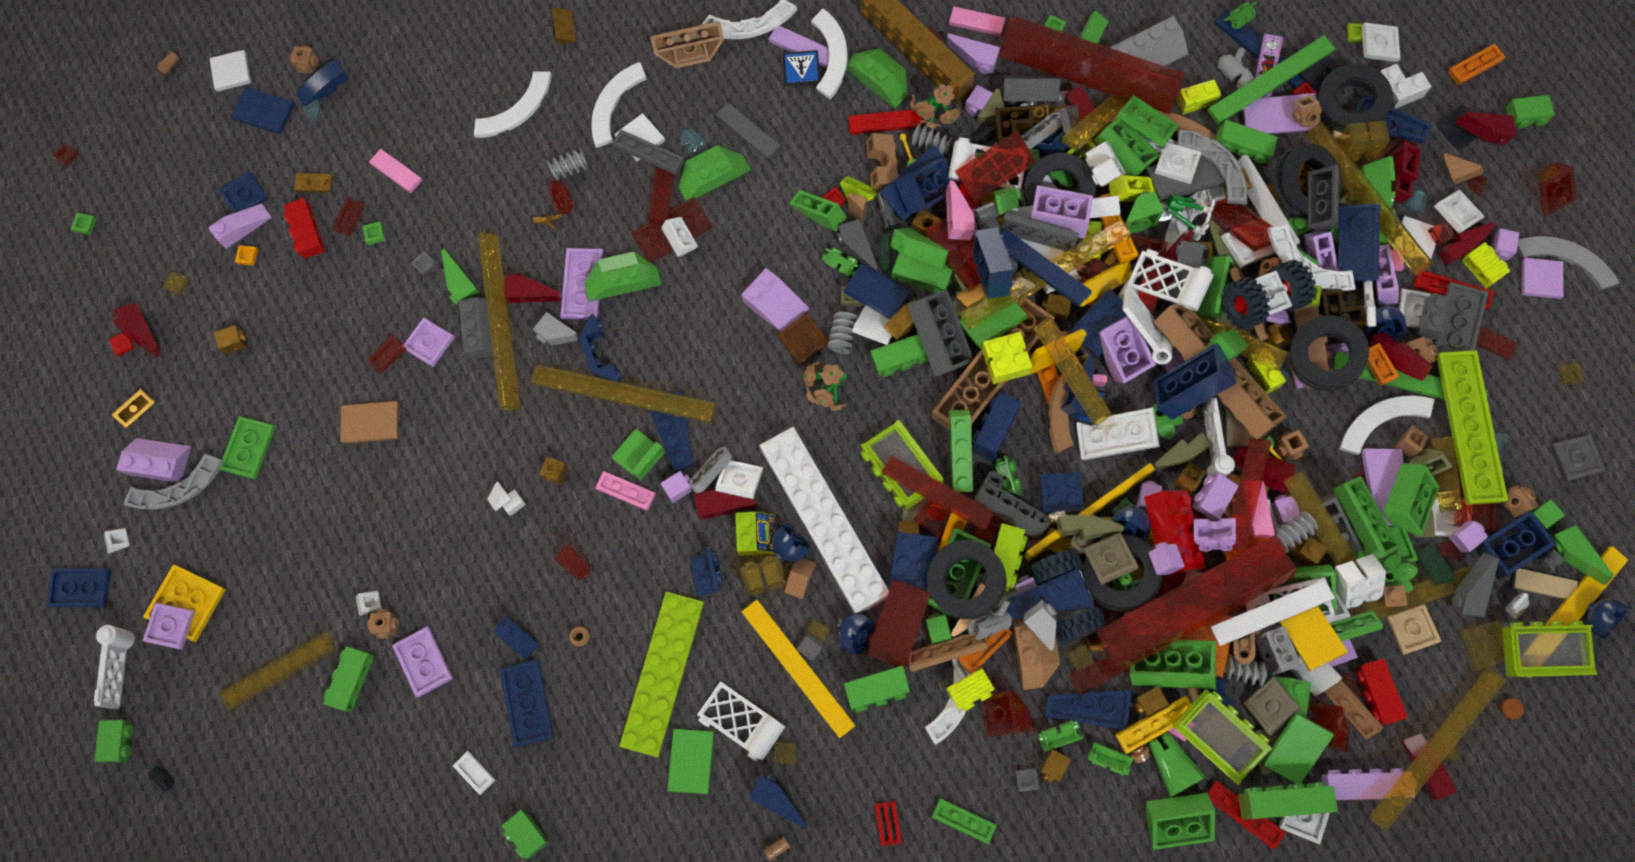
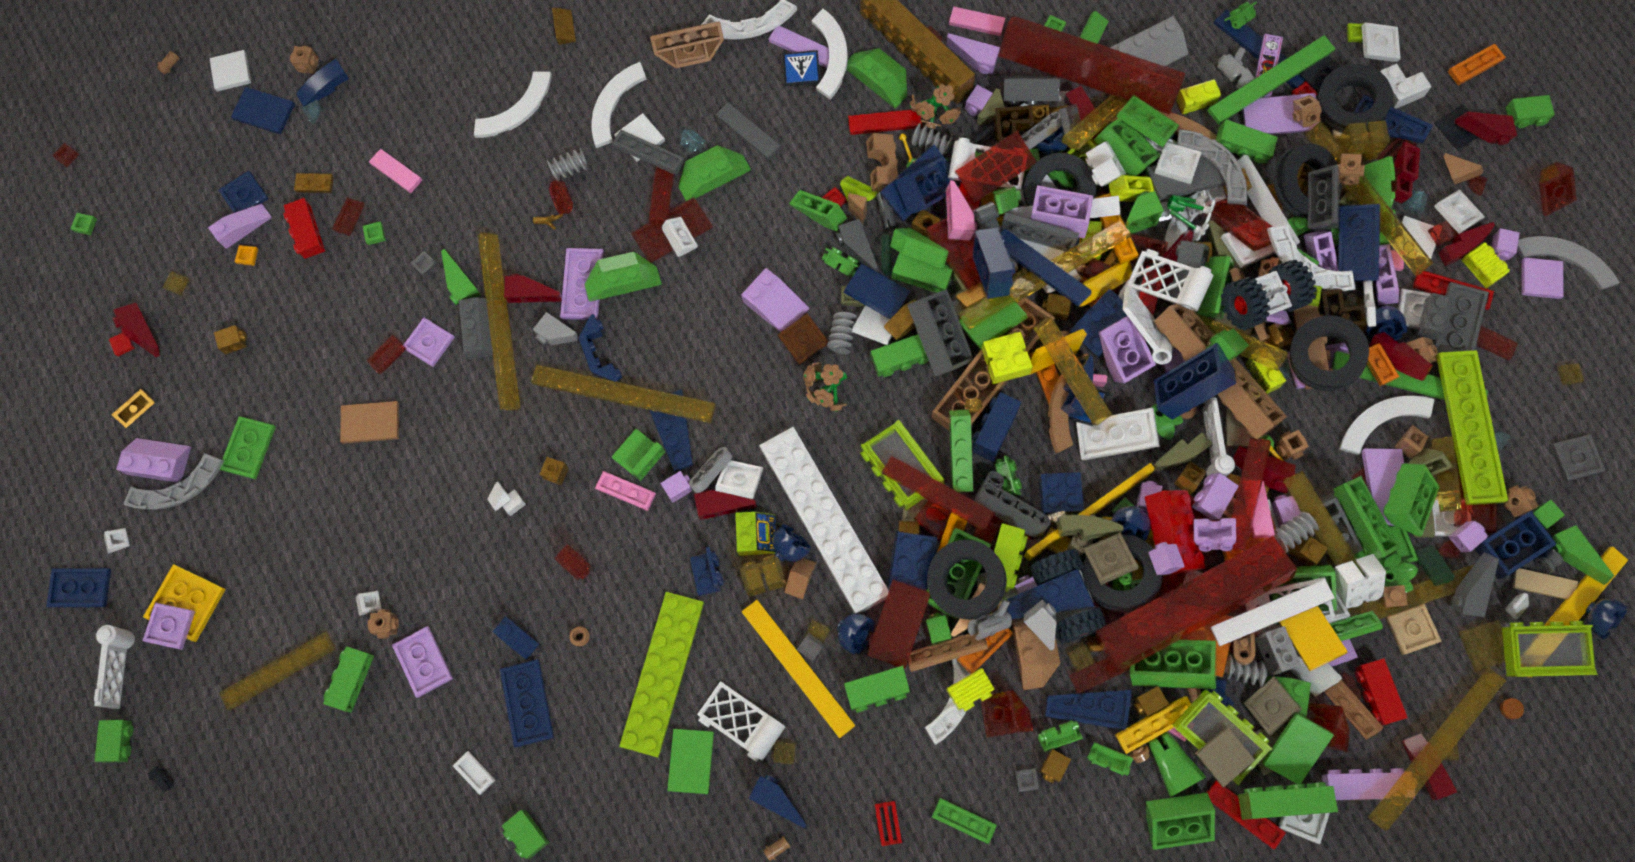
none -> clear yellow plate [964,398,983,412]
none -> dark tan tile [1195,727,1255,787]
none -> medium nougat brick [1336,154,1365,185]

